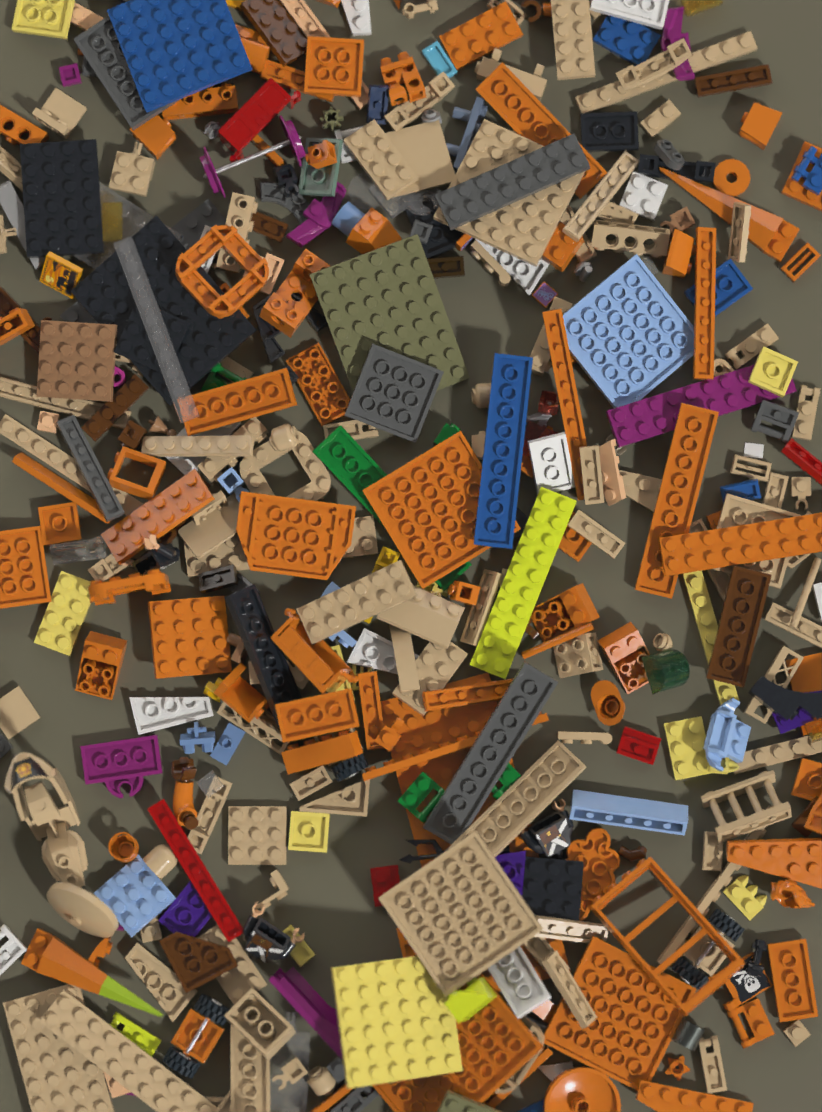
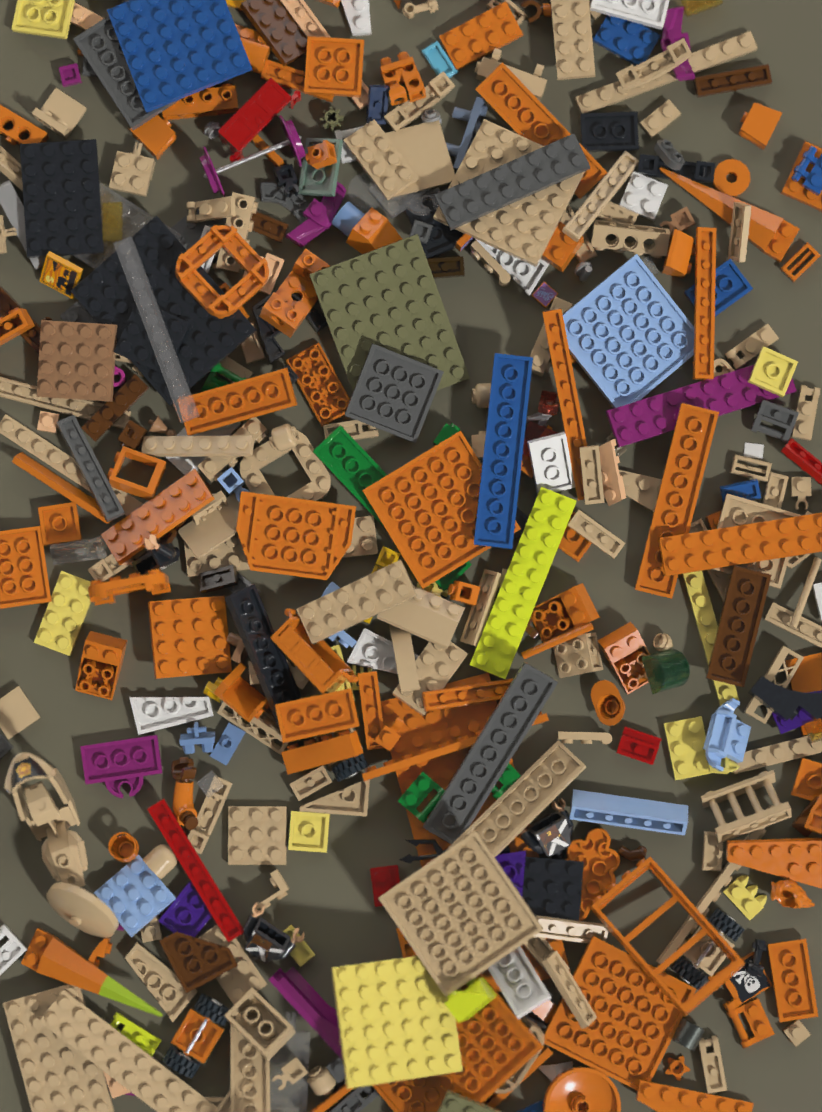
none -> tan plate [187,196,235,223]
none -> tan tile [241,322,265,364]

